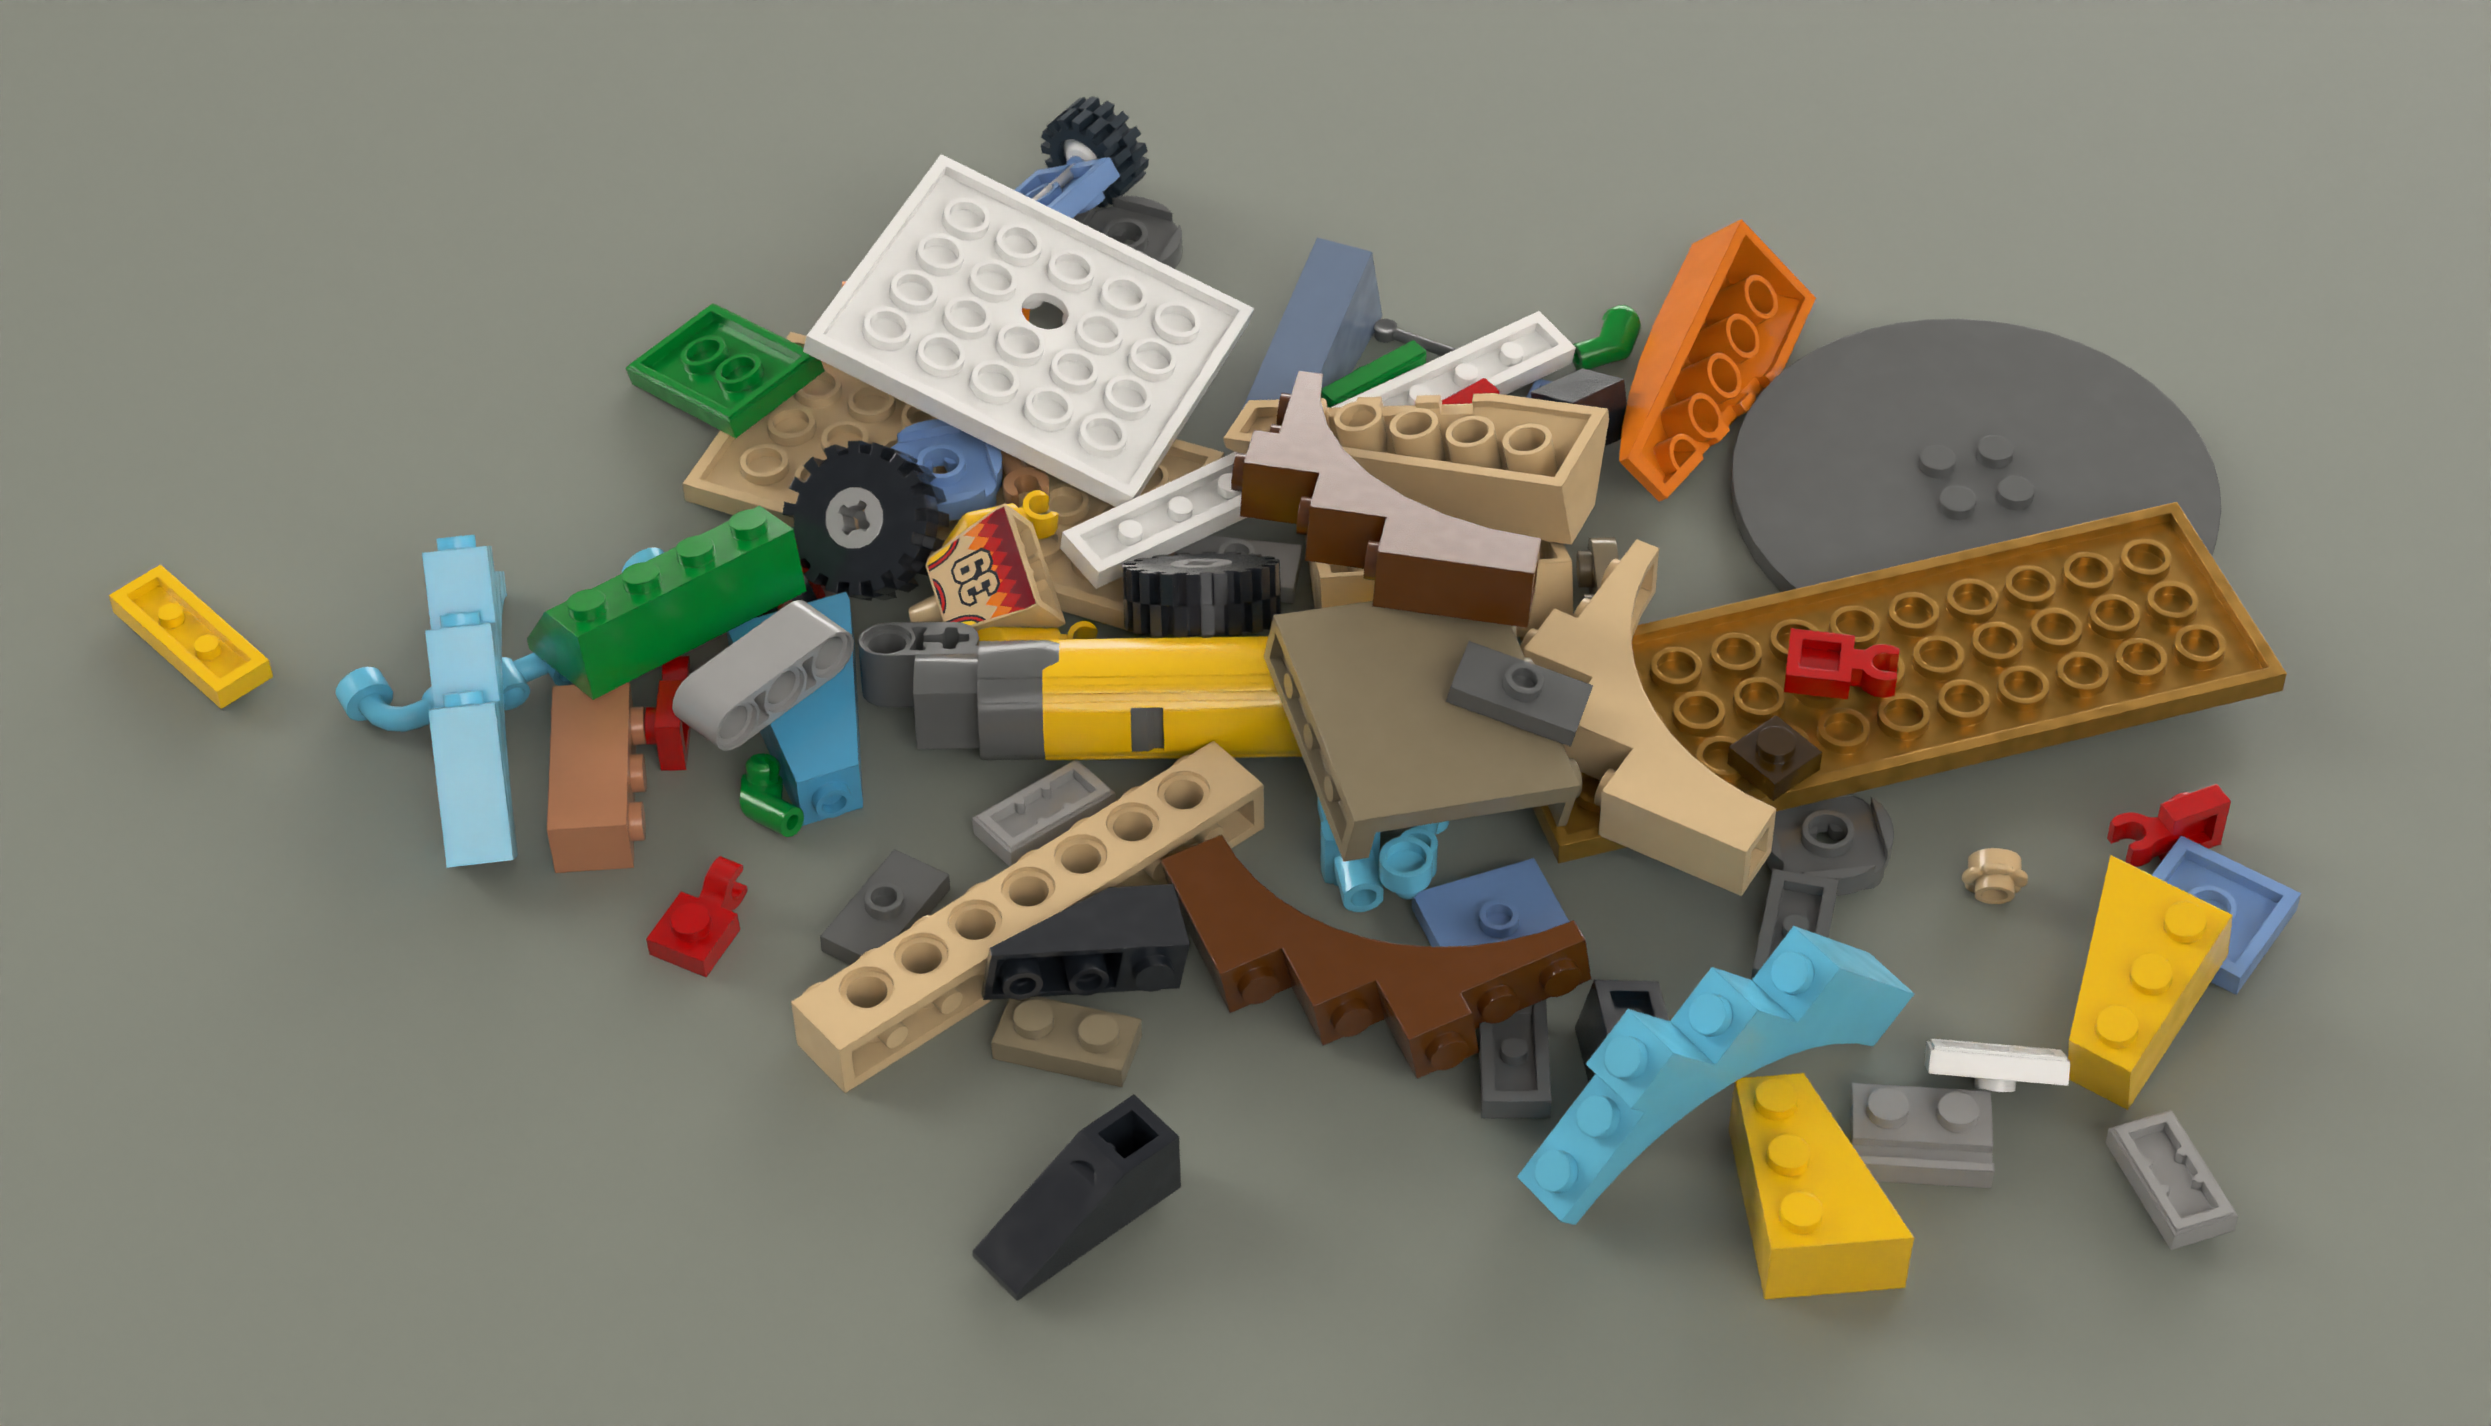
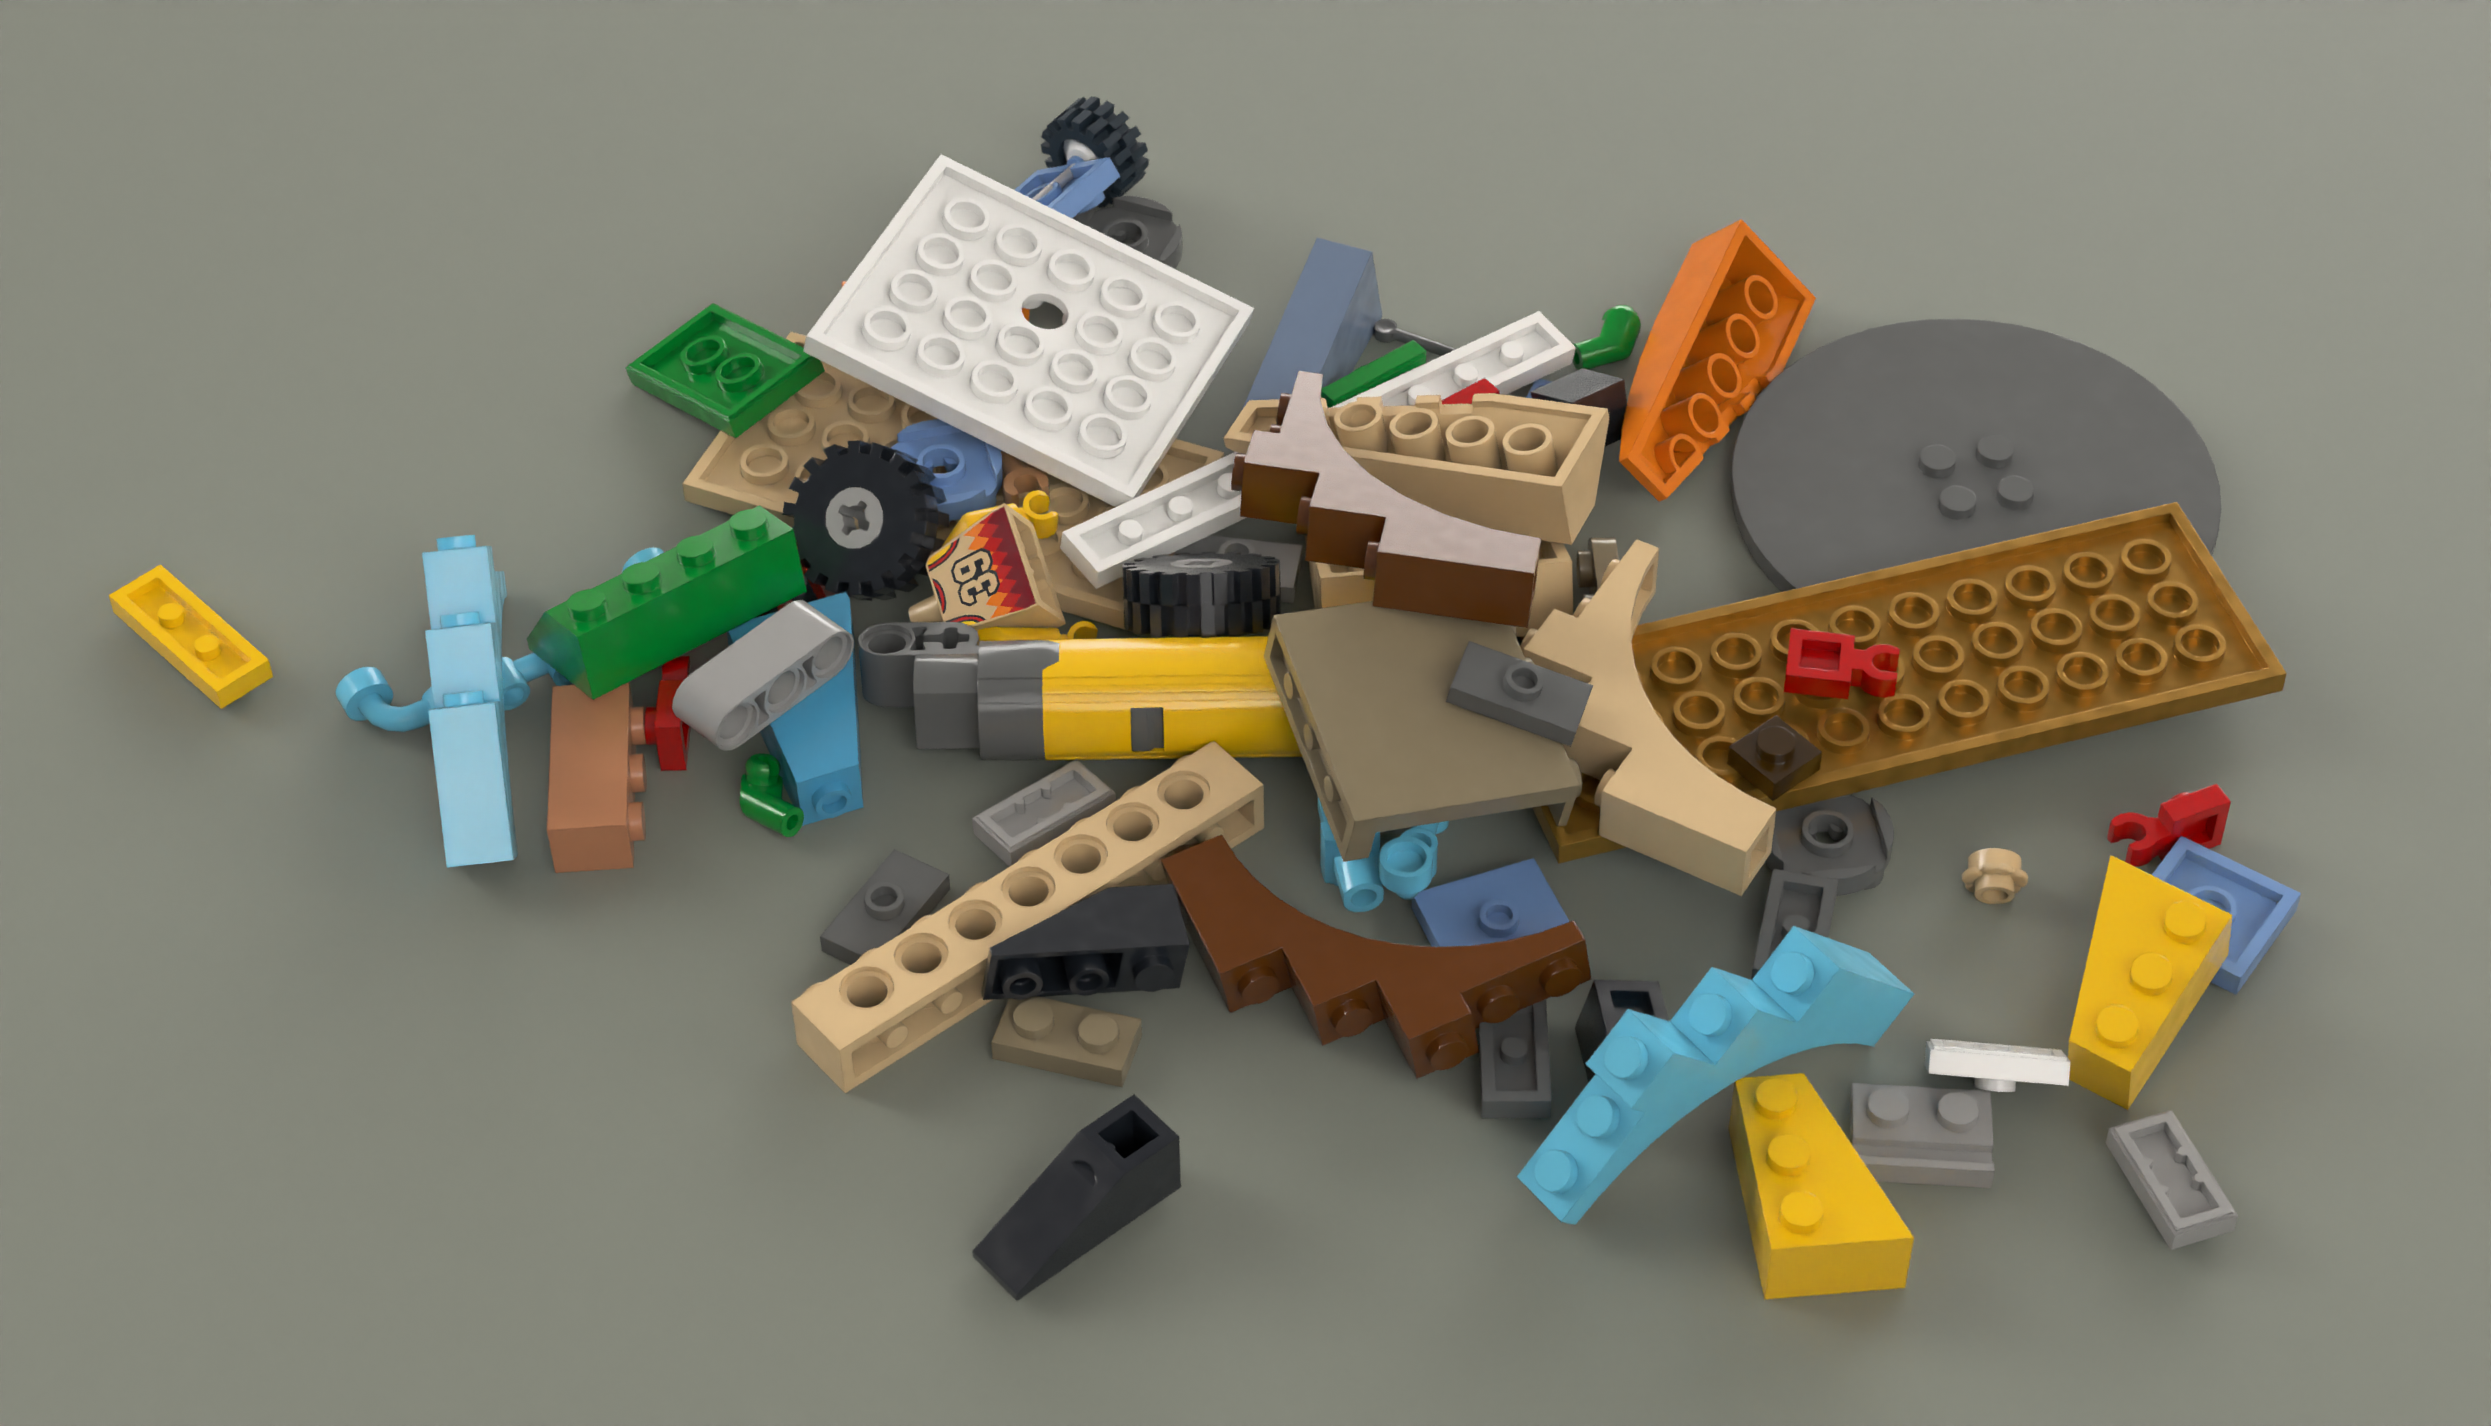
red plate [646,856,748,977] -> none

